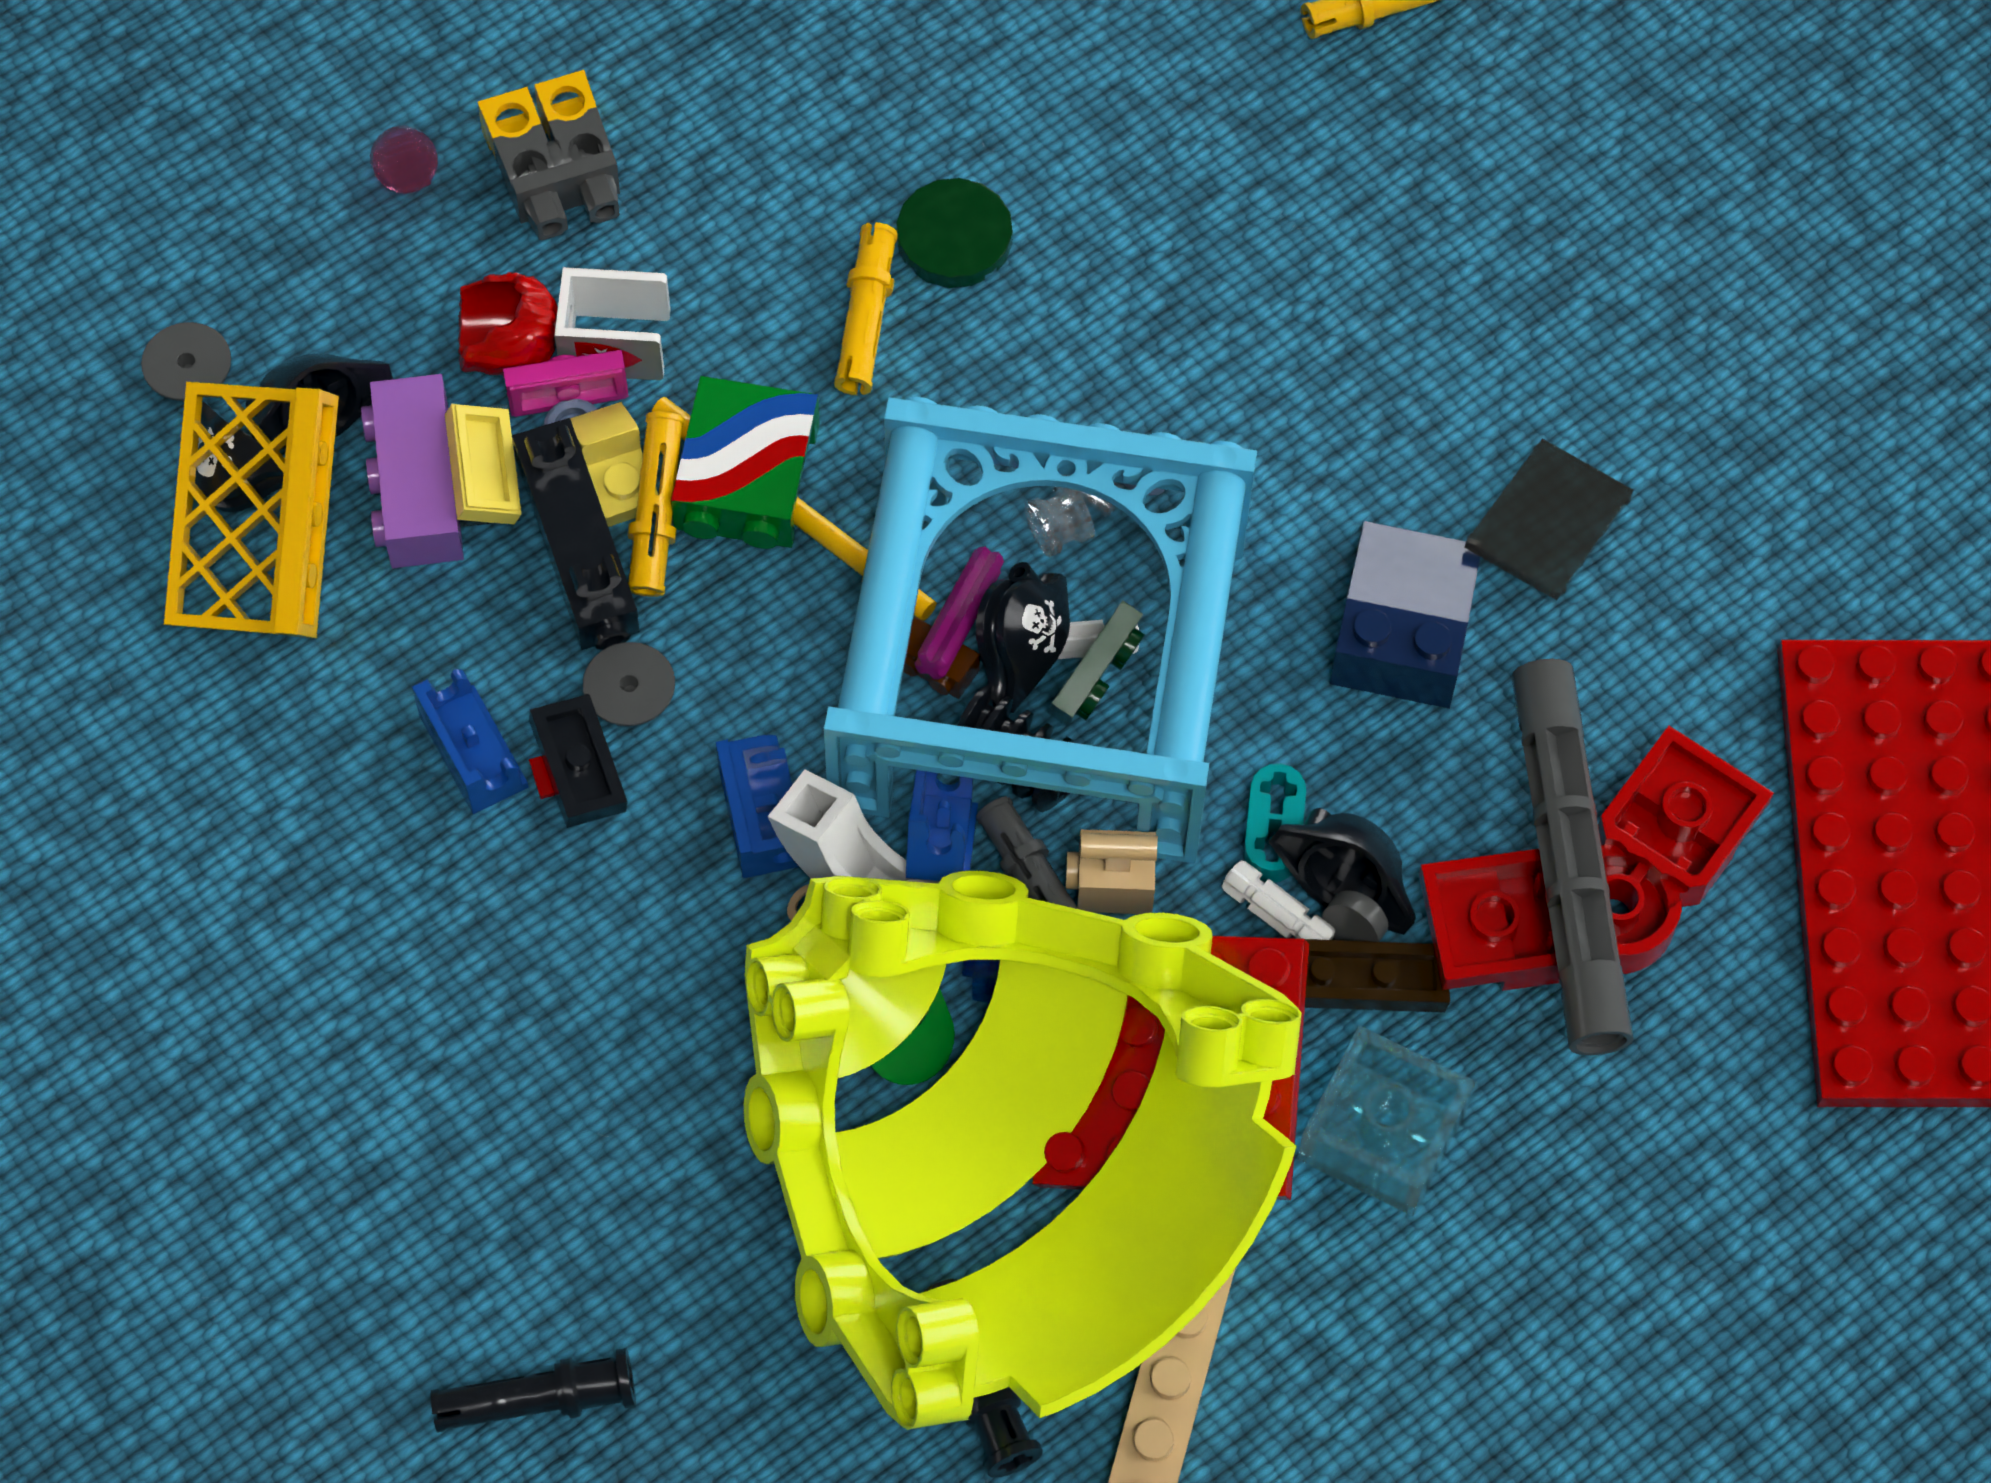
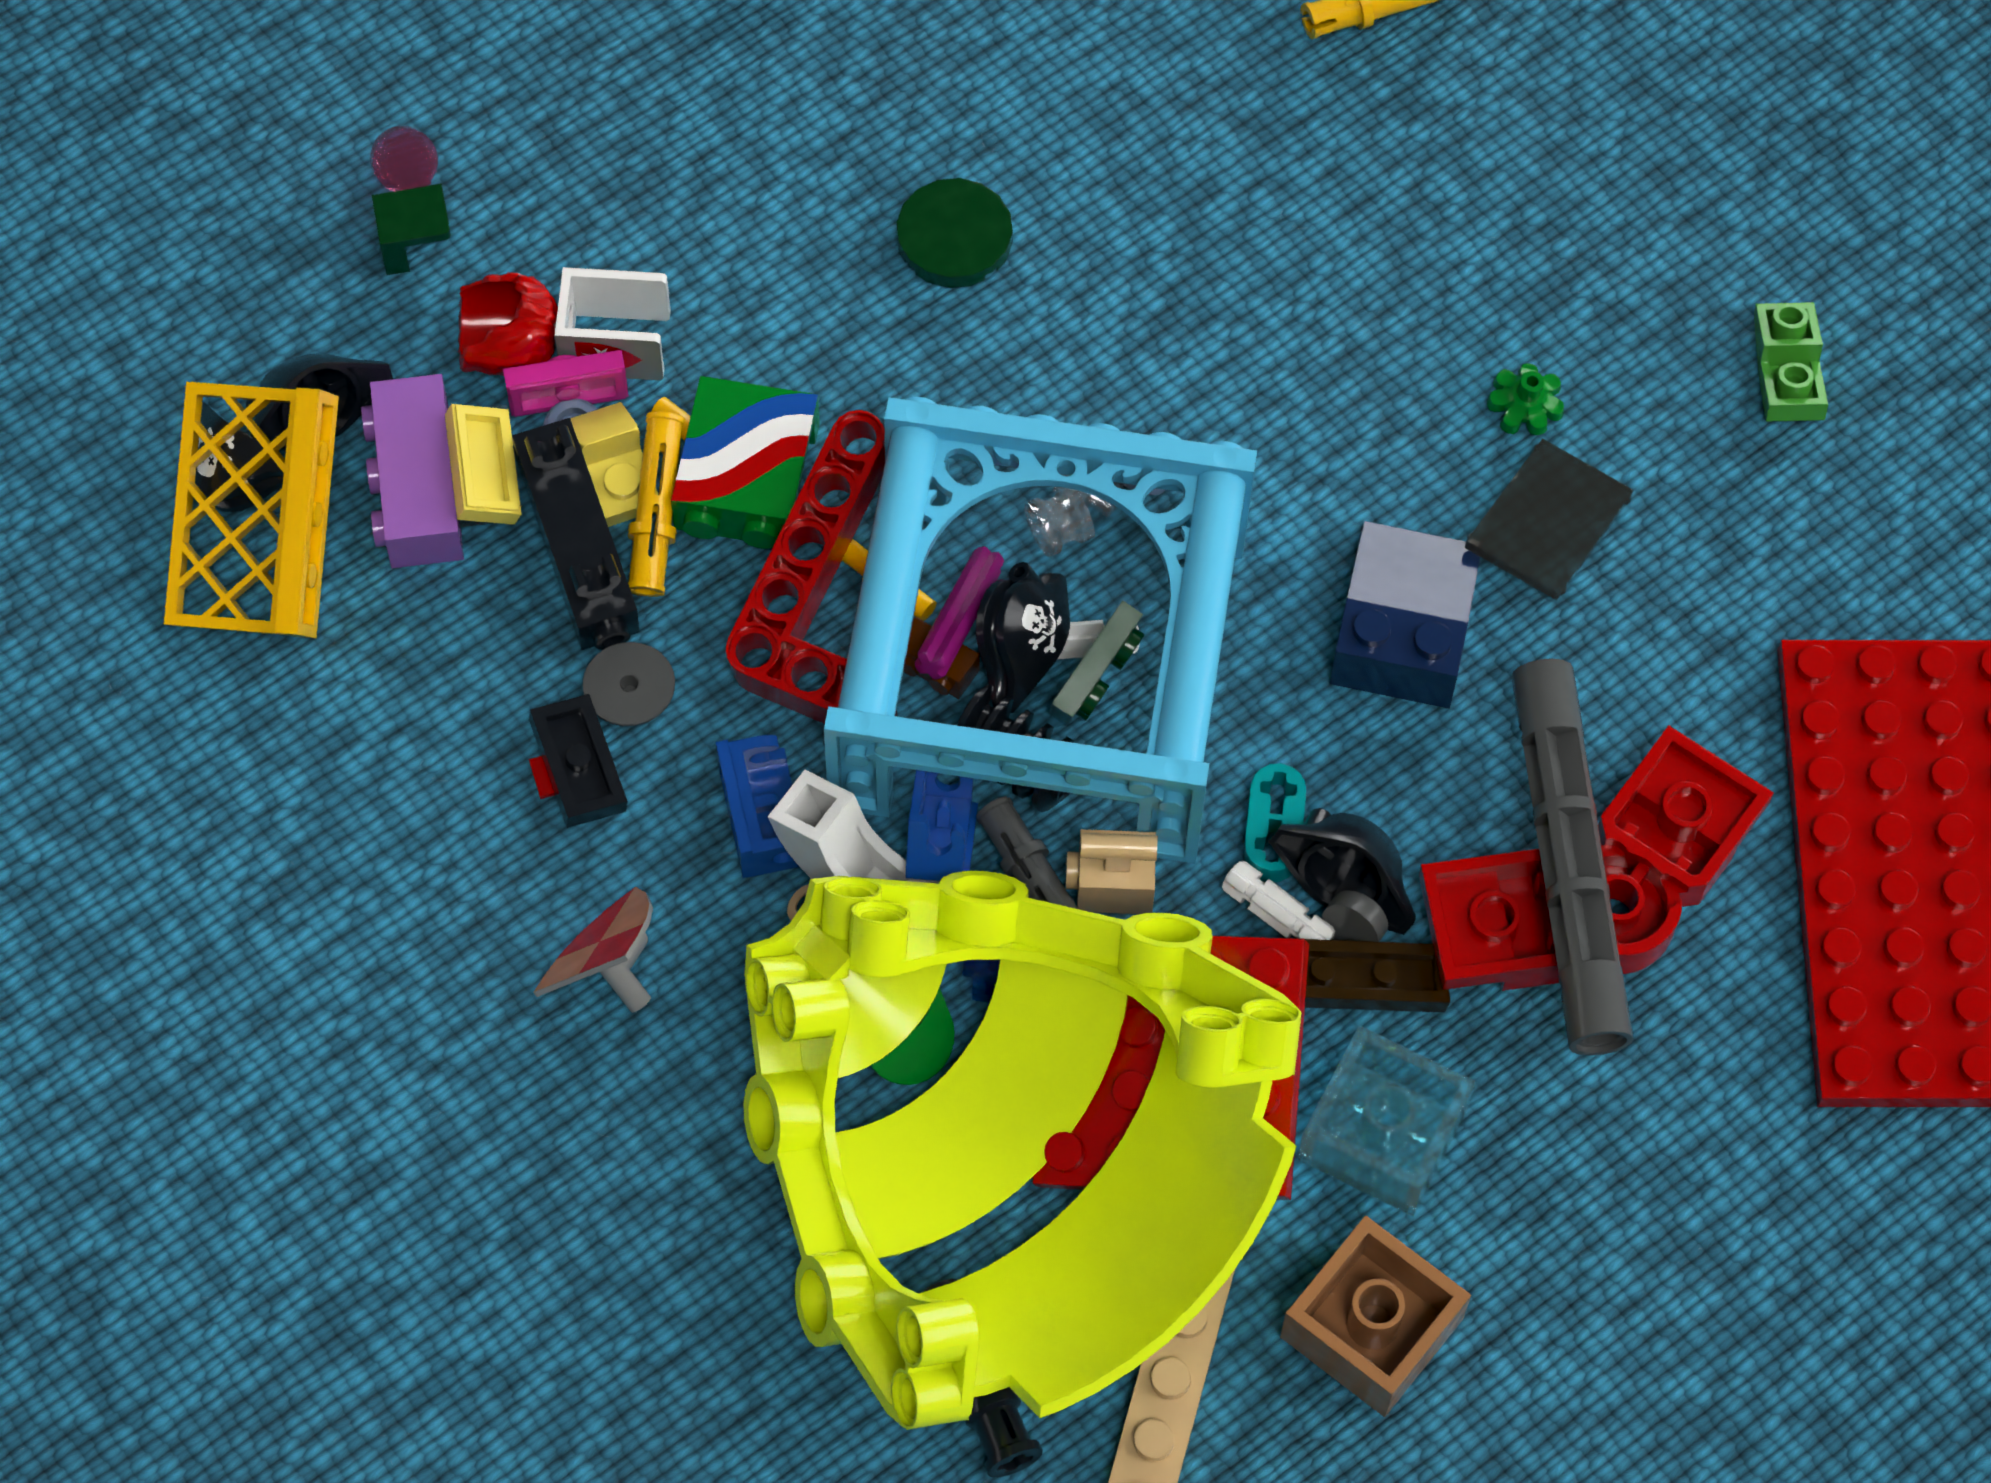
dark grey piece [141,322,231,401] -> none
blue hinge [412,669,529,814] -> none
black pin [430,1348,636,1433] -> none
dark grey hips [477,70,620,240] -> none
yellow pin [834,222,898,395] -> none
none -> dark green panel [372,183,451,275]
none -> shield [533,887,653,1013]
none -> red beam [725,410,897,724]
none -> medium nougat brick [1280,1215,1472,1417]
none -> green plant [1486,363,1564,435]
none -> bright green slope [1754,302,1828,422]

